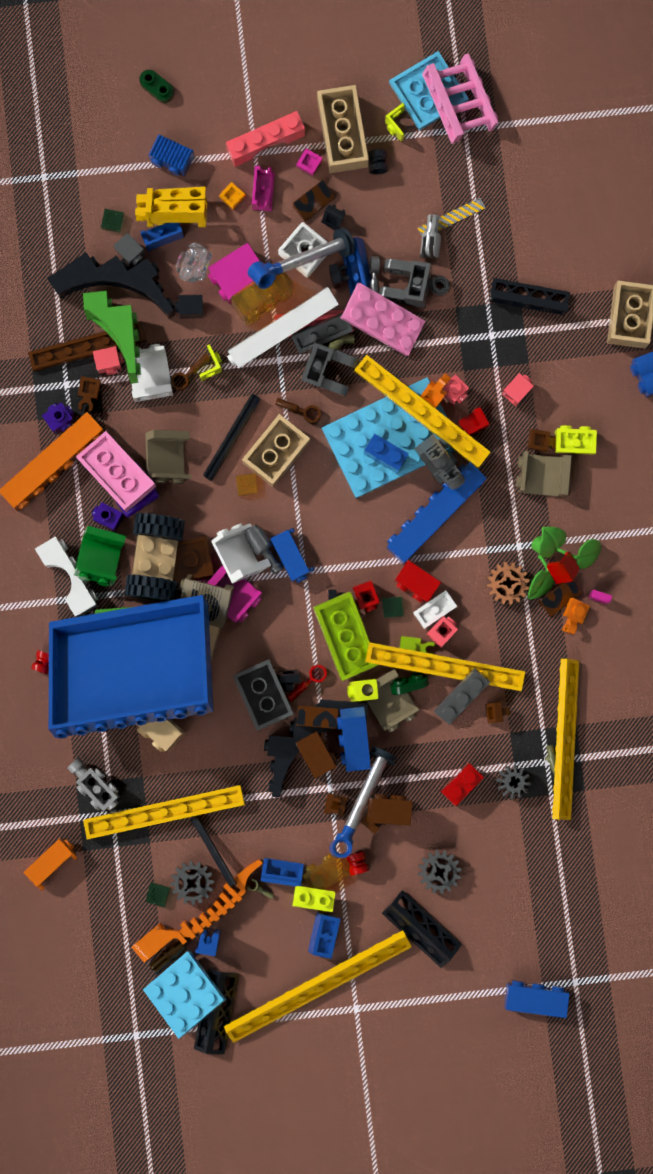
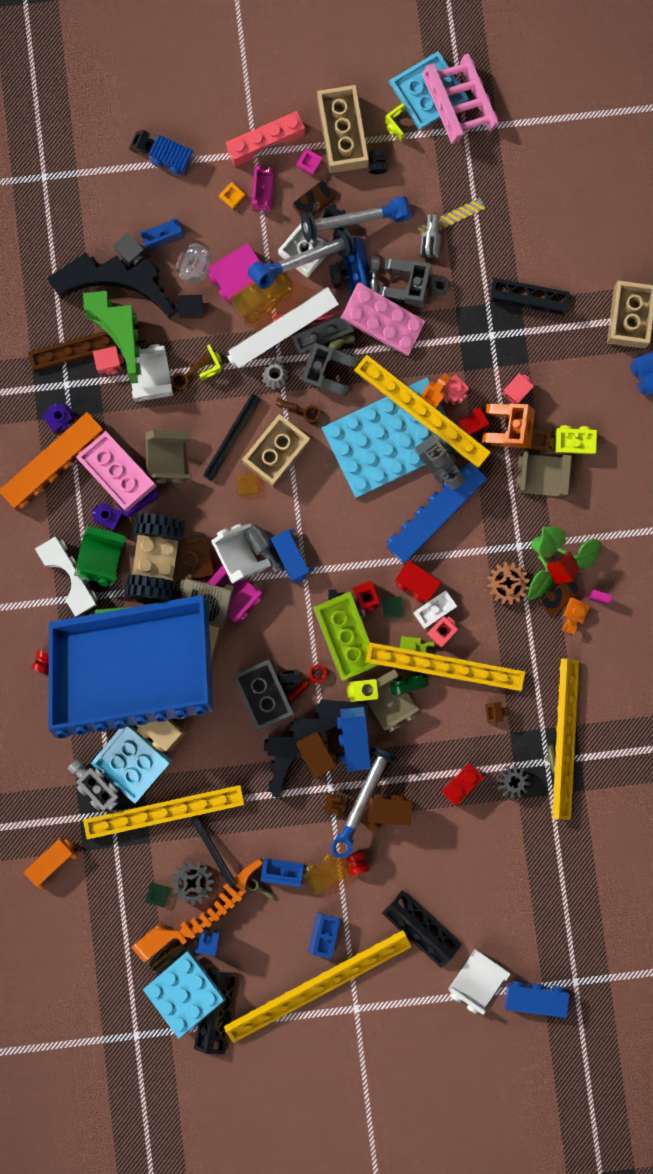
reddish brown plate [78,376,101,413] -> none
clear green tile [101,209,124,233] -> none
yellow hips [135,187,207,227] -> none
dark green plate [139,70,174,103] -> none
neon yellow bracket [293,886,335,912] -> none
slope [296,705,338,729] -> none
blue brick [364,433,409,474] -> none
dark grey gear [417,850,461,894] -> none
dark grey plate [434,668,490,725] -> none
none -> medium azure plate [91,725,172,803]
none -> black tile [129,130,154,154]
none -> light grey piece [262,363,289,390]
none -> piece [301,196,413,243]
none -> white panel [448,949,510,1015]
none -> orange brick [481,404,535,448]

